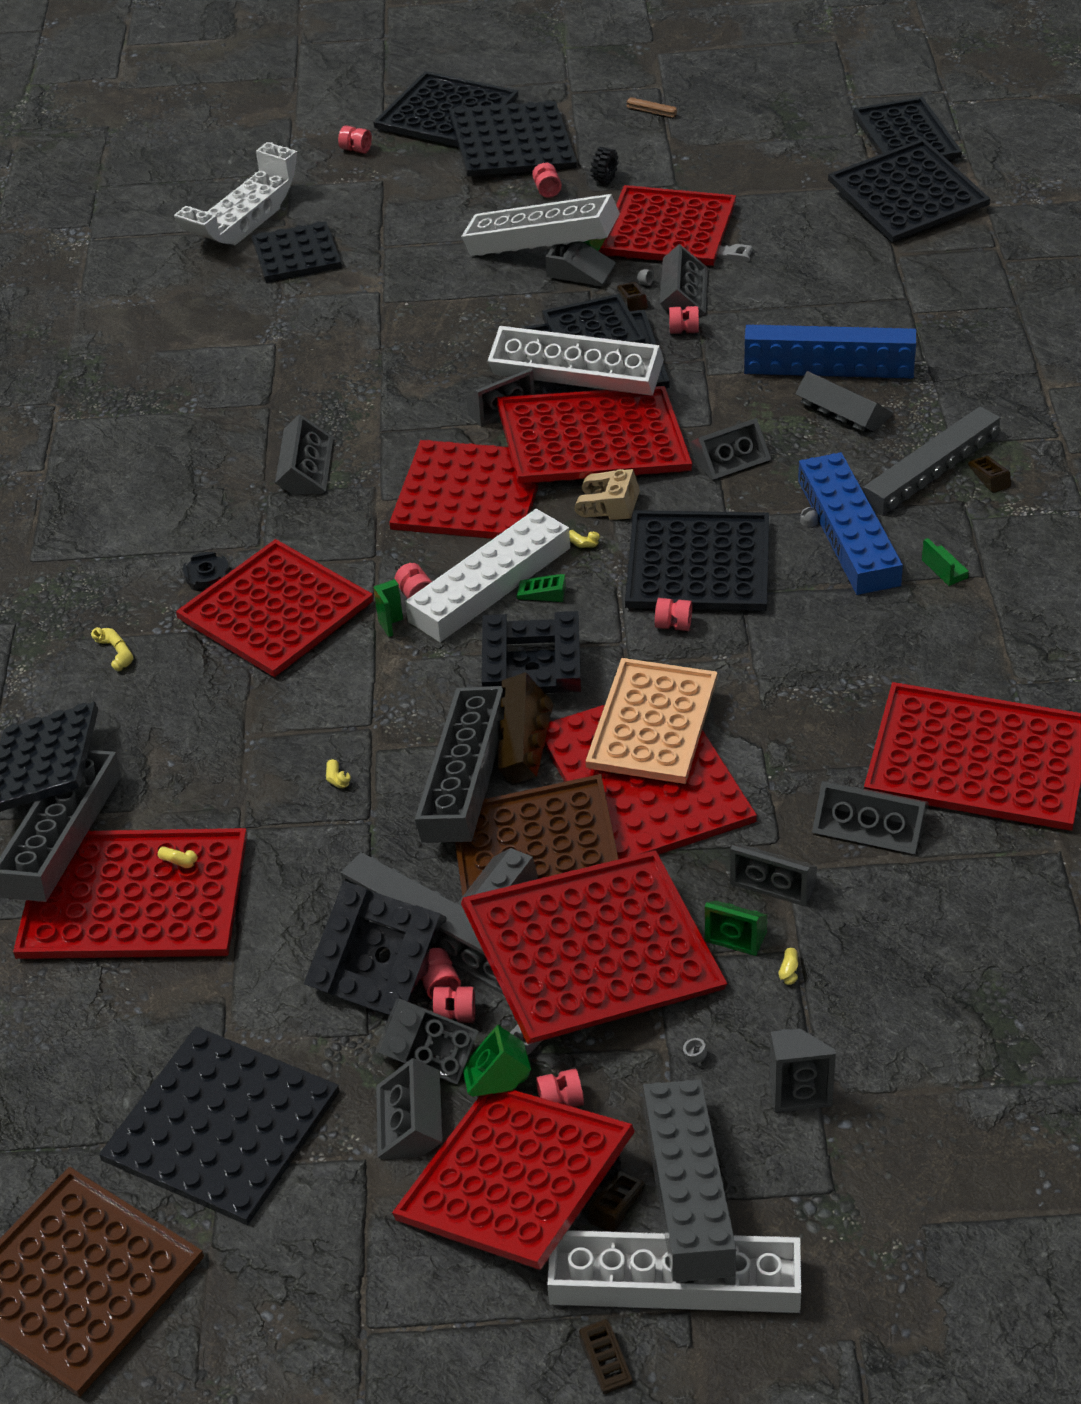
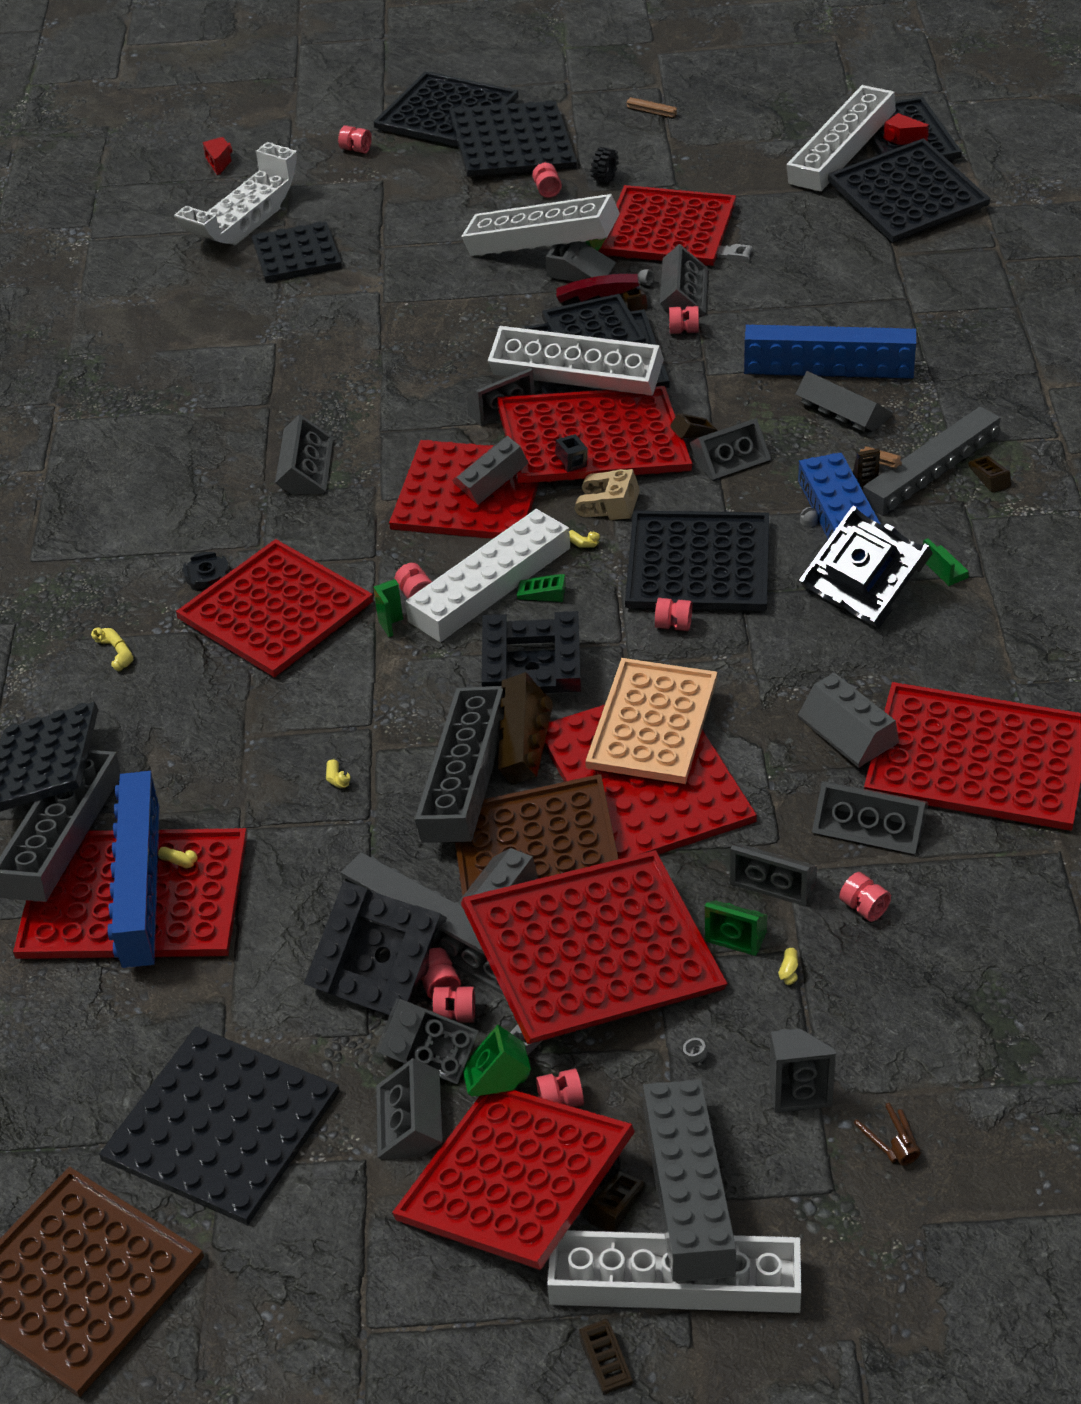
none -> blue brick [108,771,160,968]
none -> red slope [202,137,233,175]
none -> dark grey slope [452,436,529,505]
none -> black brick [555,434,588,472]
none -> dark red slope [556,274,640,303]
none -> dark brown slope [670,413,717,438]
none -> white brick [786,85,896,191]
none -> dark grey slope [798,673,899,768]
none -> piece [799,506,933,630]
none -> coral wheel [839,872,891,922]
none -> dark brown slope [853,448,880,489]
none -> reddish brown plant [854,1103,921,1166]
none -> medium nougat axle [860,446,902,468]
none -> red slope [884,113,929,145]

